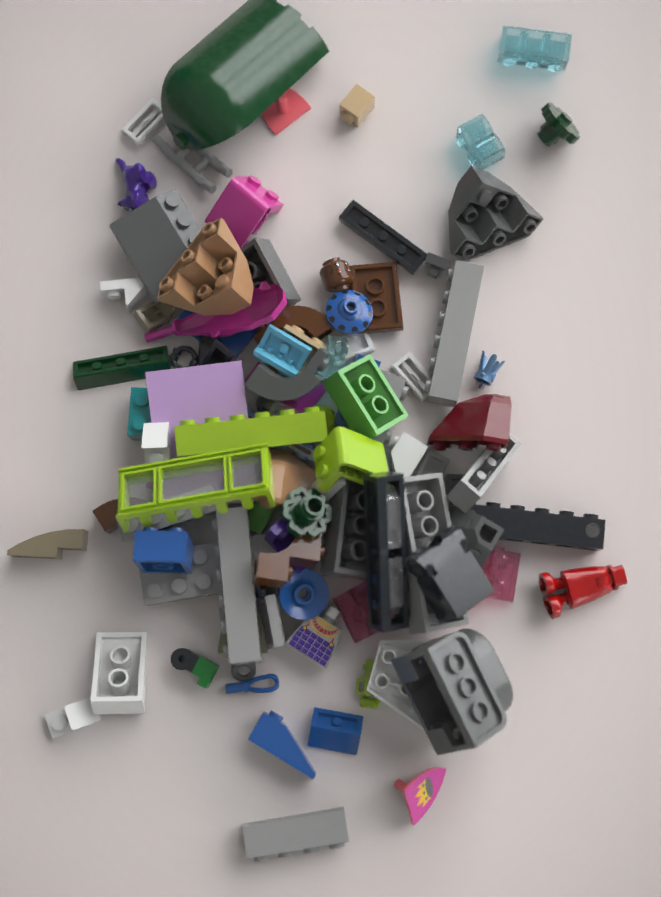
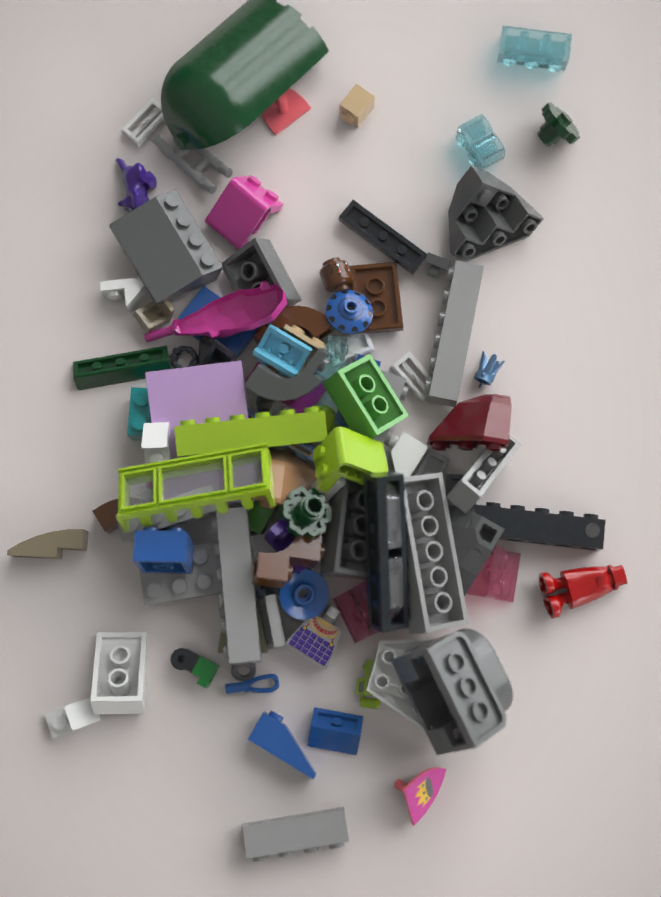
medium nougat brick [157,218,254,316] -> none
piece [403,525,495,621] -> none

